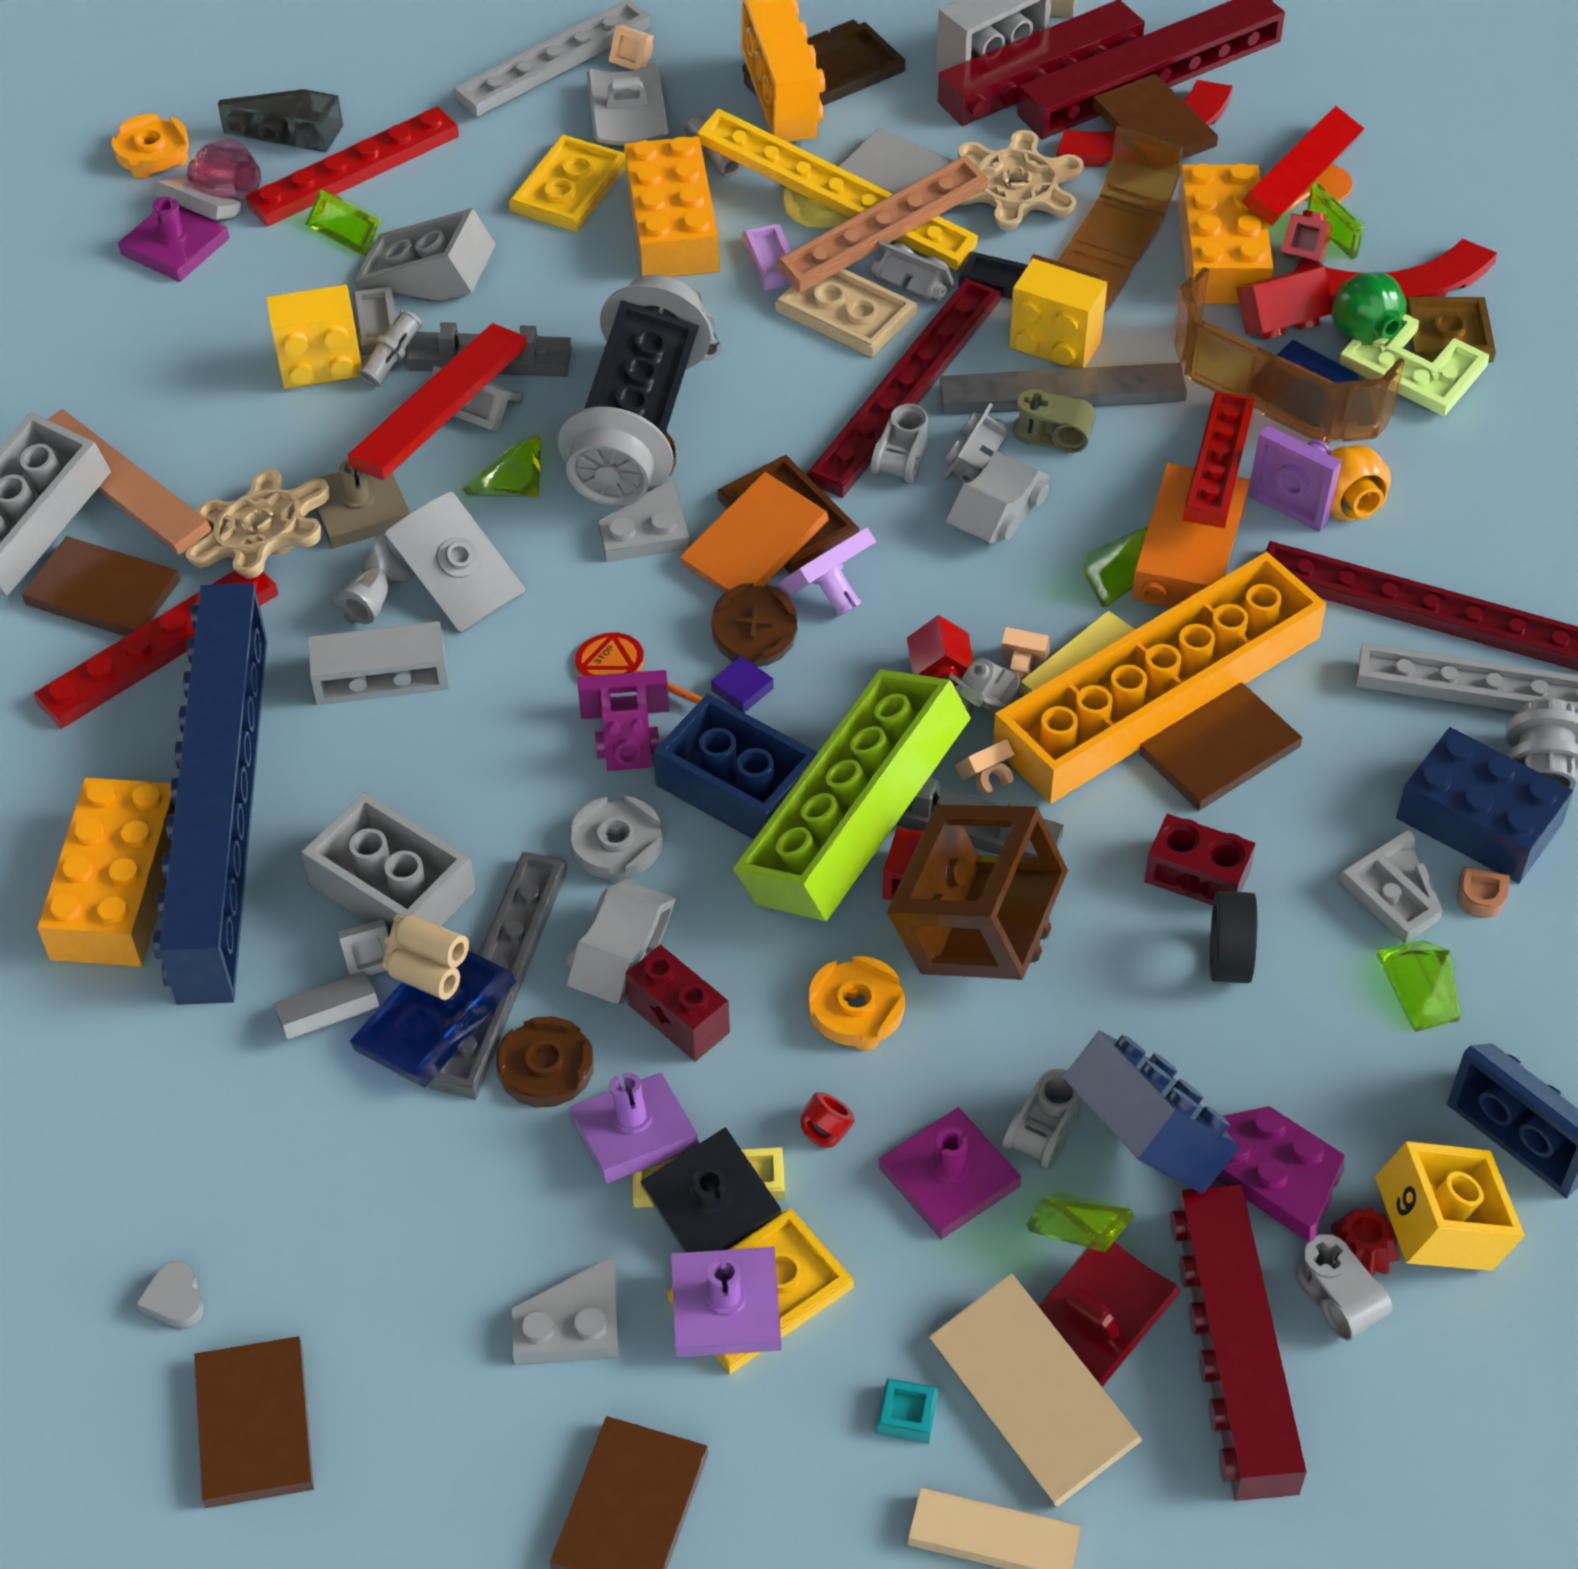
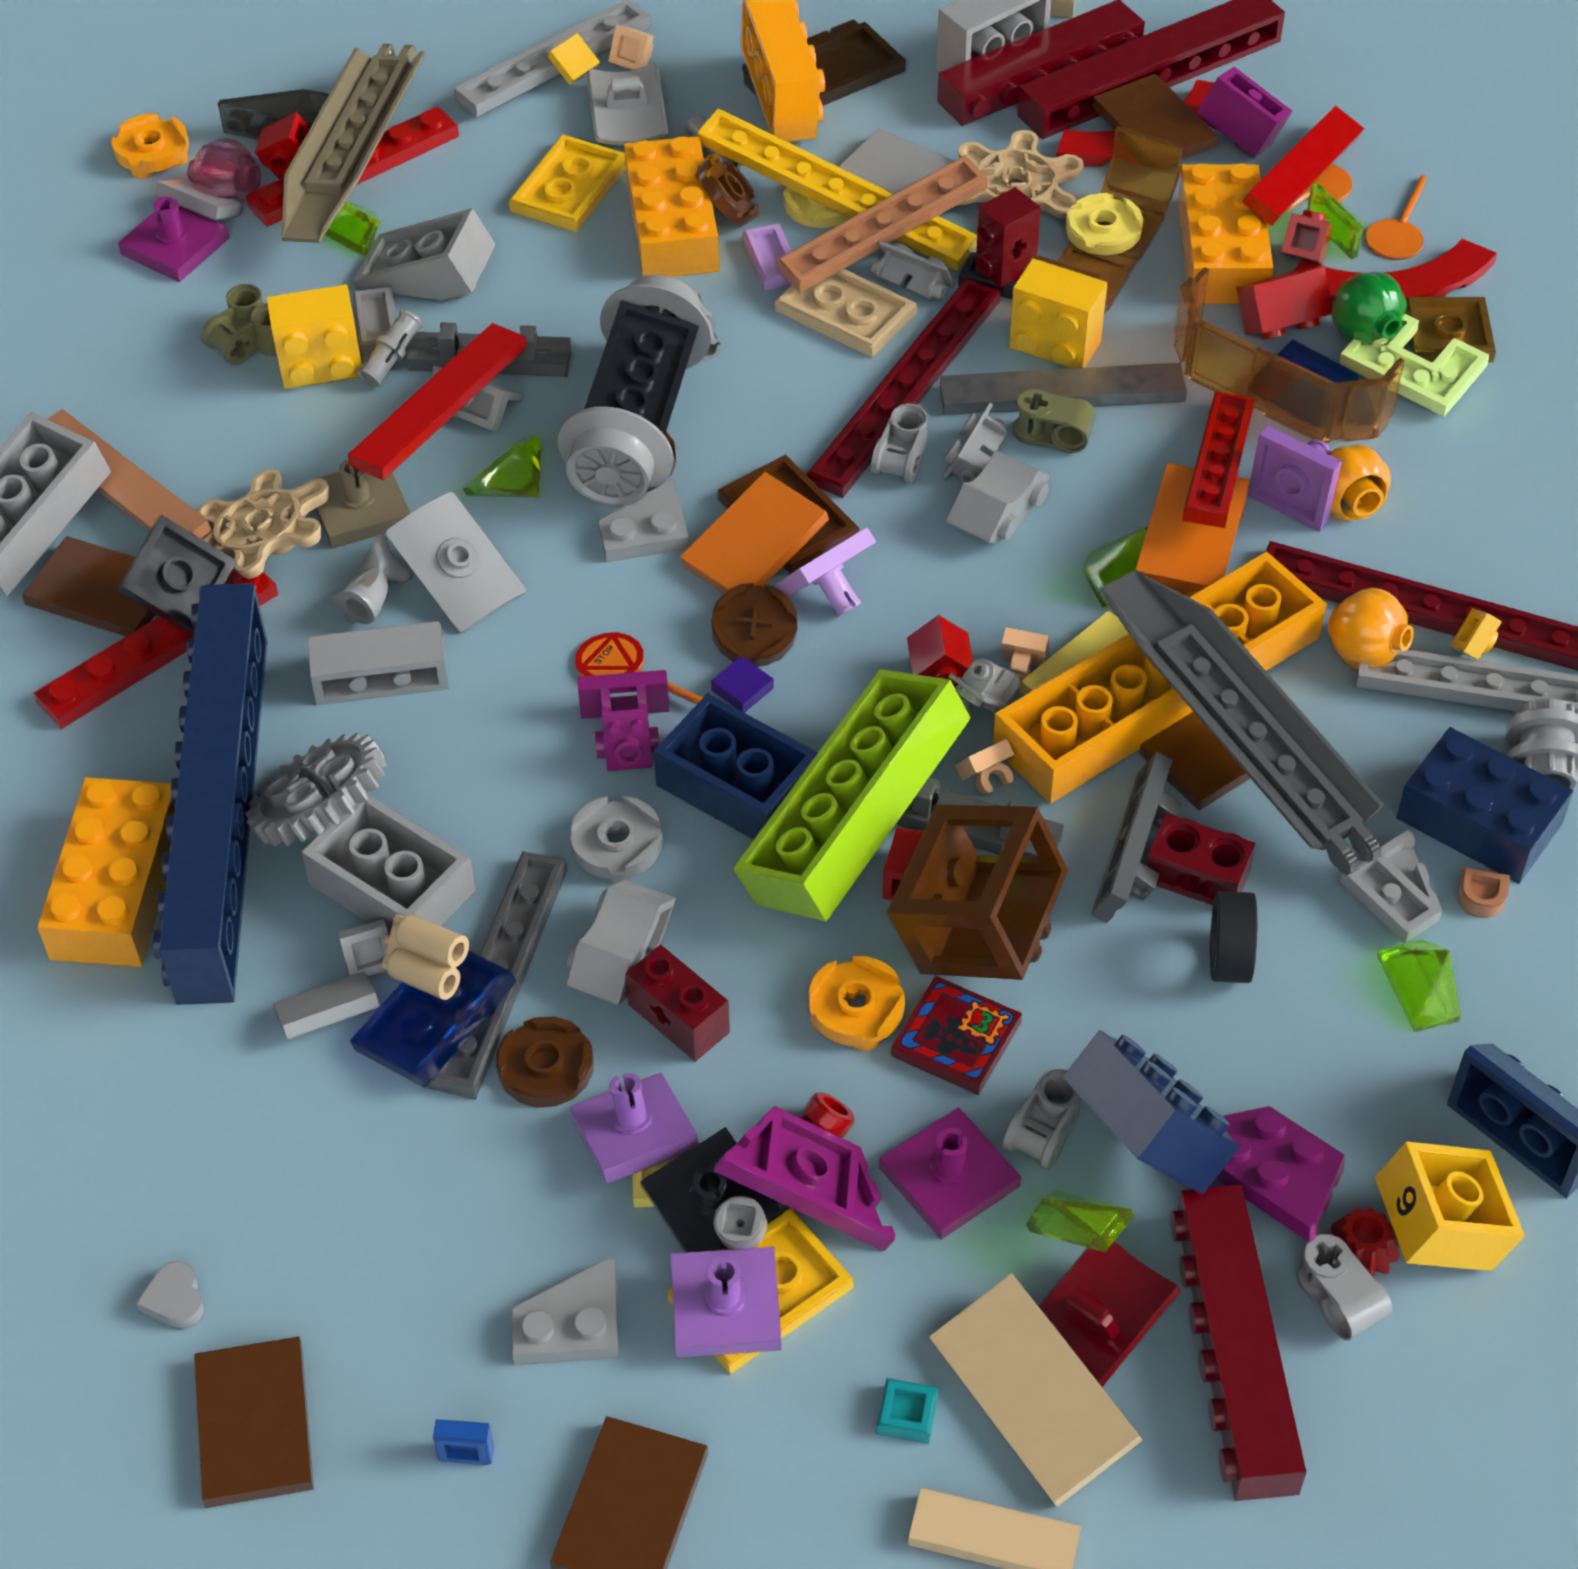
none -> black tile [117,514,237,636]
none -> olive piece [201,283,277,365]
none -> light grey gear [245,733,387,847]
none -> red brick [255,112,310,179]
none -> dark tan hinge [282,44,425,243]
none -> blue tile [433,1419,494,1465]
none -> yellow tile [547,33,600,85]
none -> reddish brown tile [698,154,759,226]
none -> magenta wing [714,1106,895,1251]
none -> light grey tile [714,1196,767,1250]
none -> tile [891,975,1022,1095]
none -> dark red brick [975,187,1041,288]
none -> light yellow tile [1065,193,1143,256]
none -> dark grey hinge [1091,752,1181,923]
none -> dark grey hinge [1100,570,1384,876]
none -> magenta brick [1197,67,1293,157]
none -> light orange plant [1328,588,1414,670]
none -> orange piece [1365,175,1427,260]
none -> yellow plate [1450,608,1502,660]

